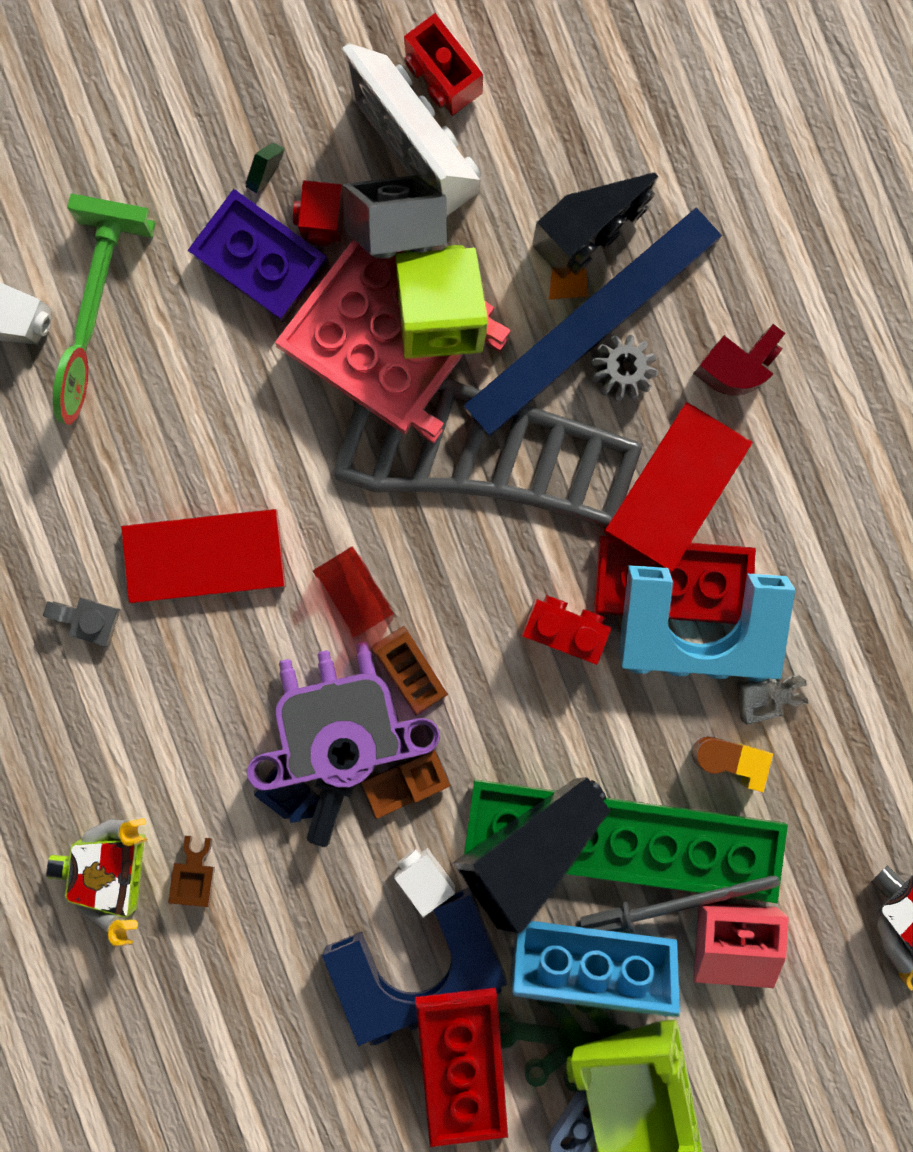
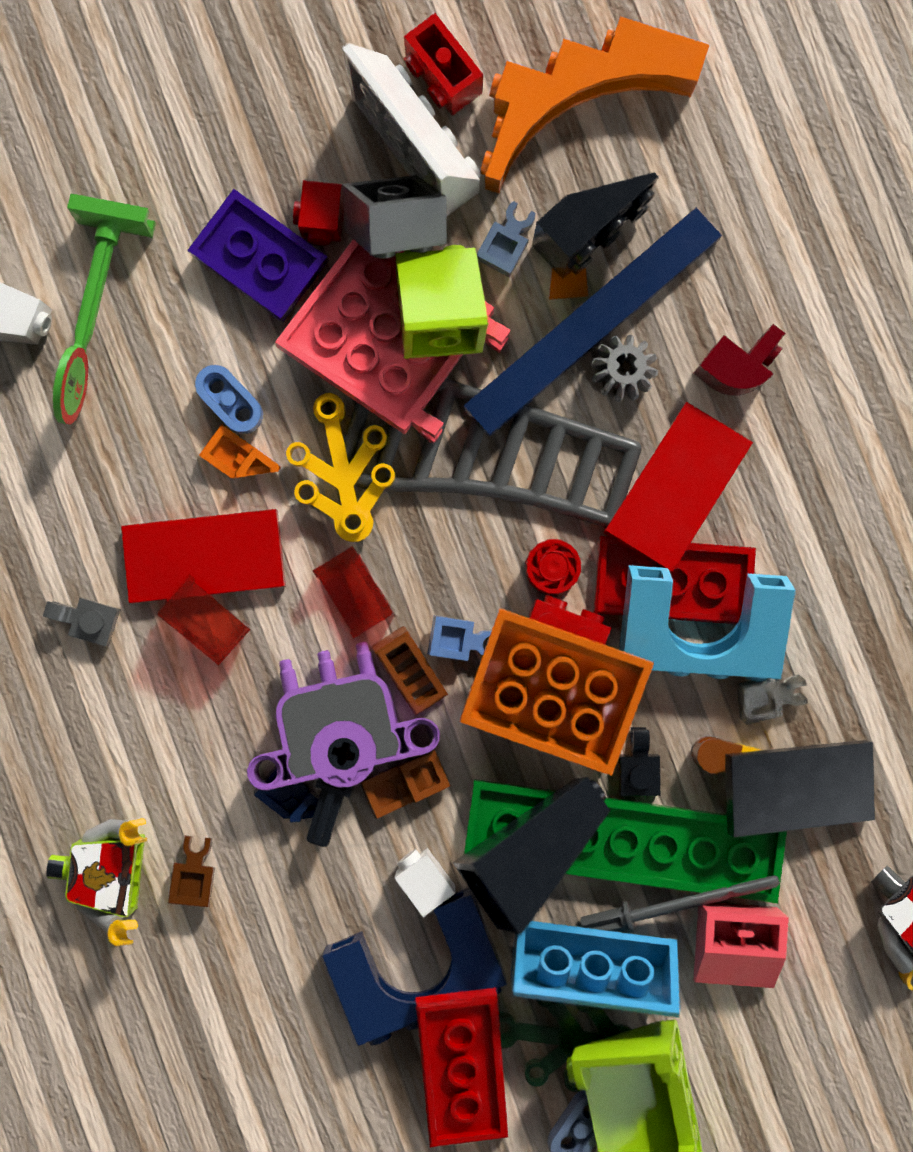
tile [245,142,285,194] -> none
none -> clear red panel [157,574,250,666]
none -> medium blue plate [195,365,263,434]
none -> orange slope [199,424,281,478]
none -> yellow plant [286,393,395,542]
none -> medium blue plate [427,615,491,661]
none -> orange slope [460,608,654,776]
none -> sand blue plate [477,201,535,278]
none -> orange arch [480,16,709,194]
none -> red wheel [525,539,581,594]
none -> black plate [619,727,661,796]
none -> black tile [725,740,875,837]

